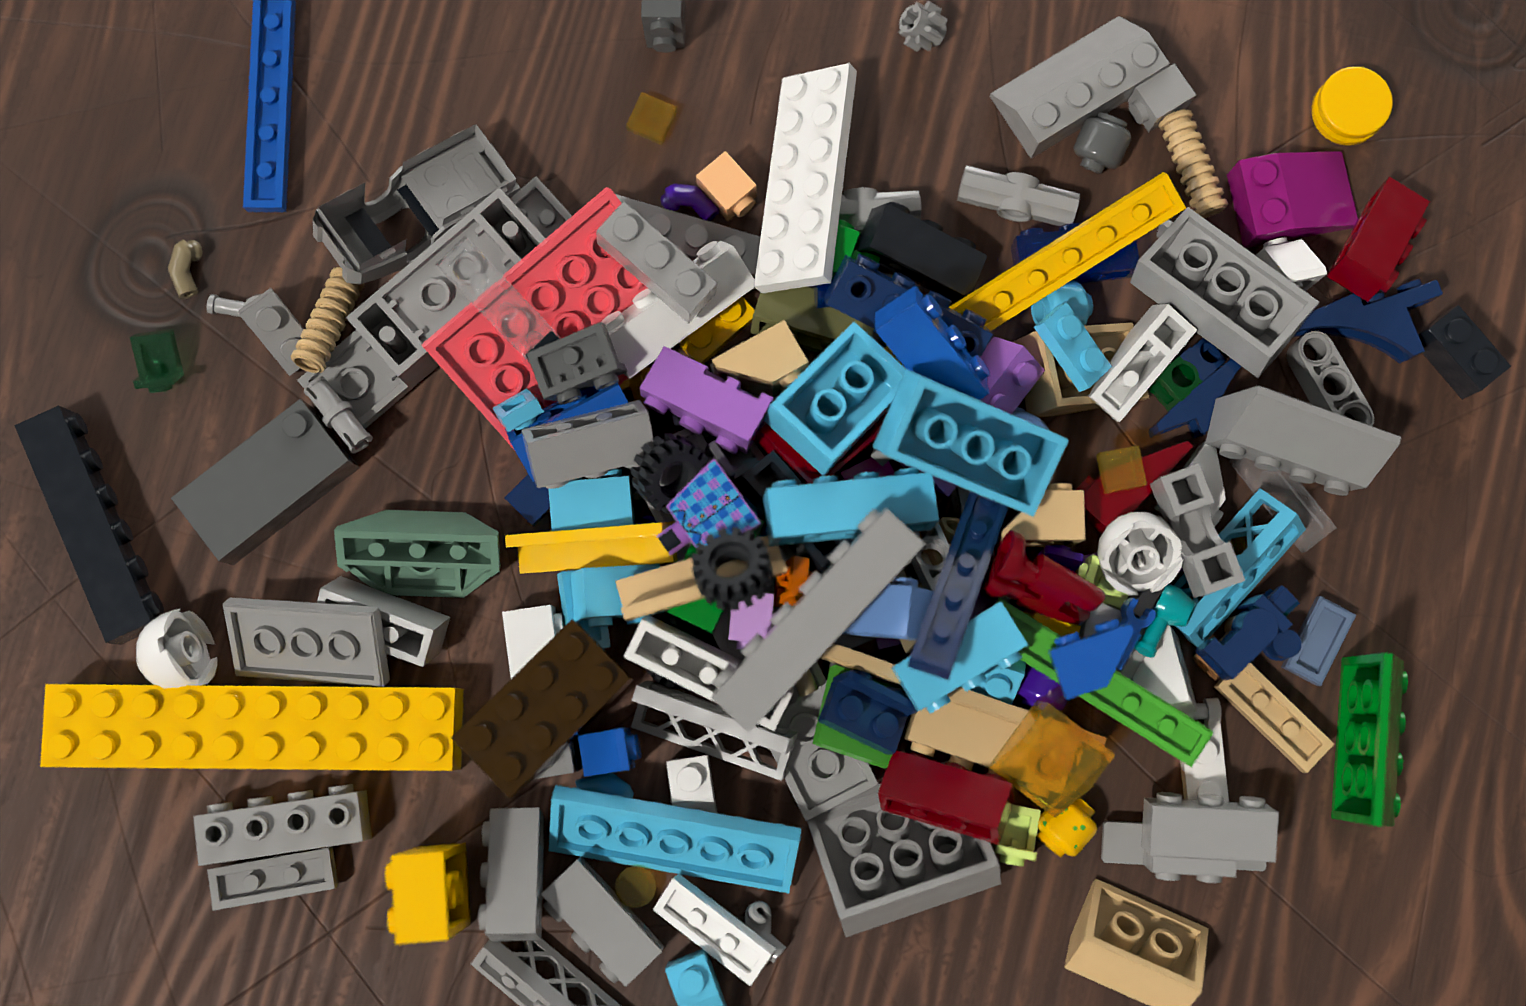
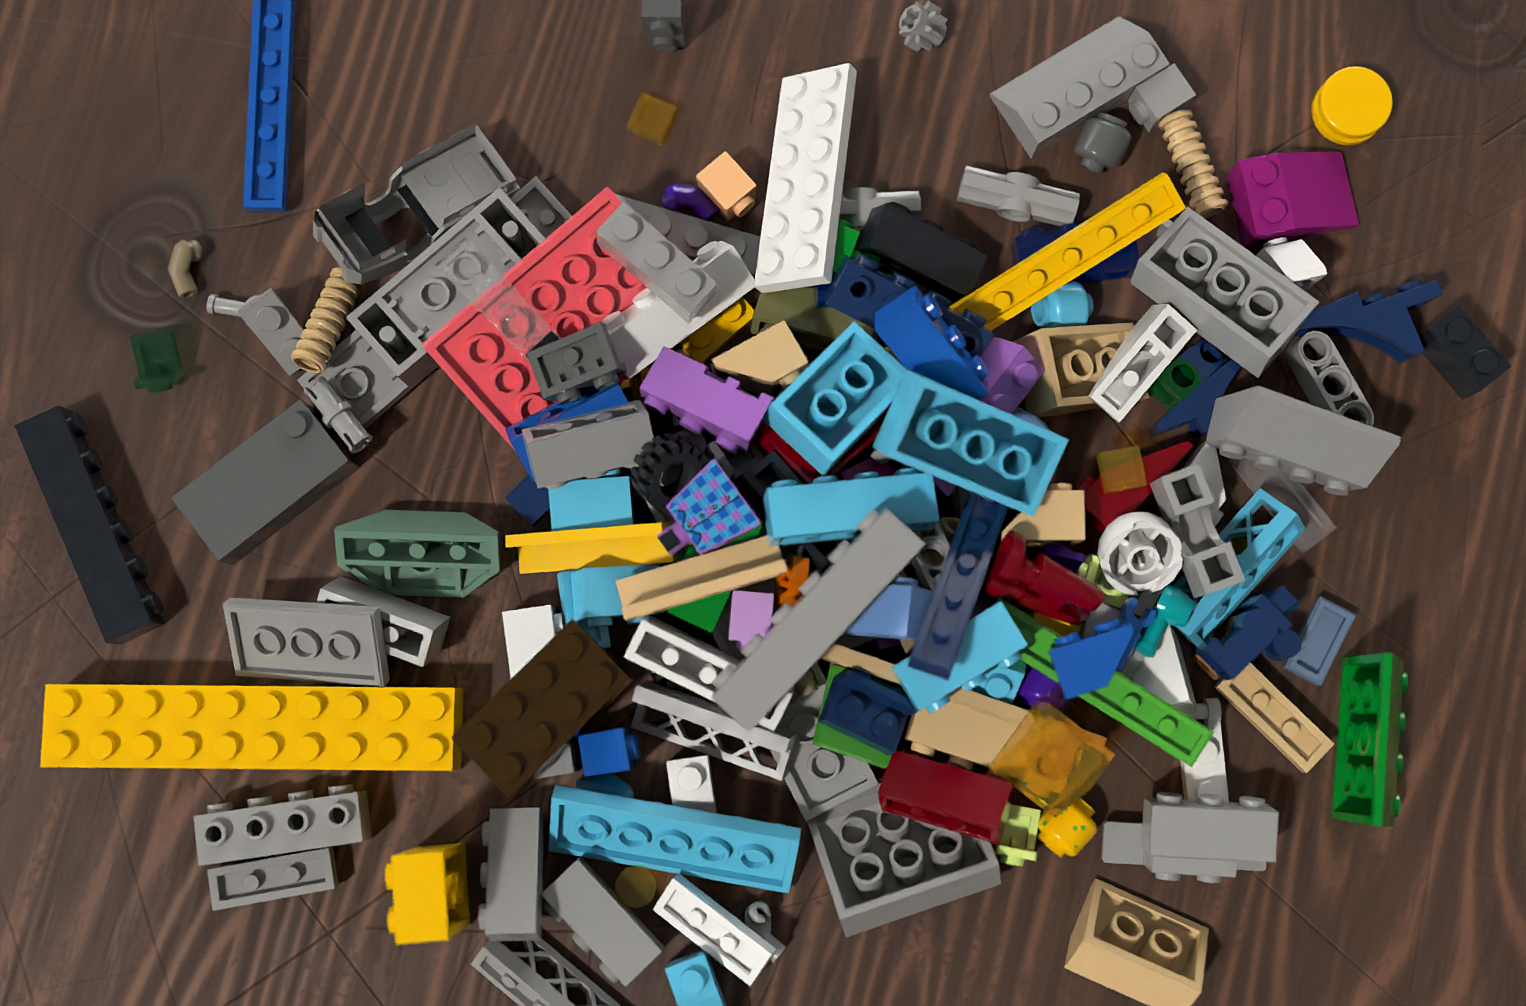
white cylinder [136,609,217,688] -> none
medium azure plate [492,388,544,432] -> none
black tyre [691,527,773,611] -> none
medium azure plate [1034,302,1112,392] -> none
dark red brick [1327,176,1430,302] -> none

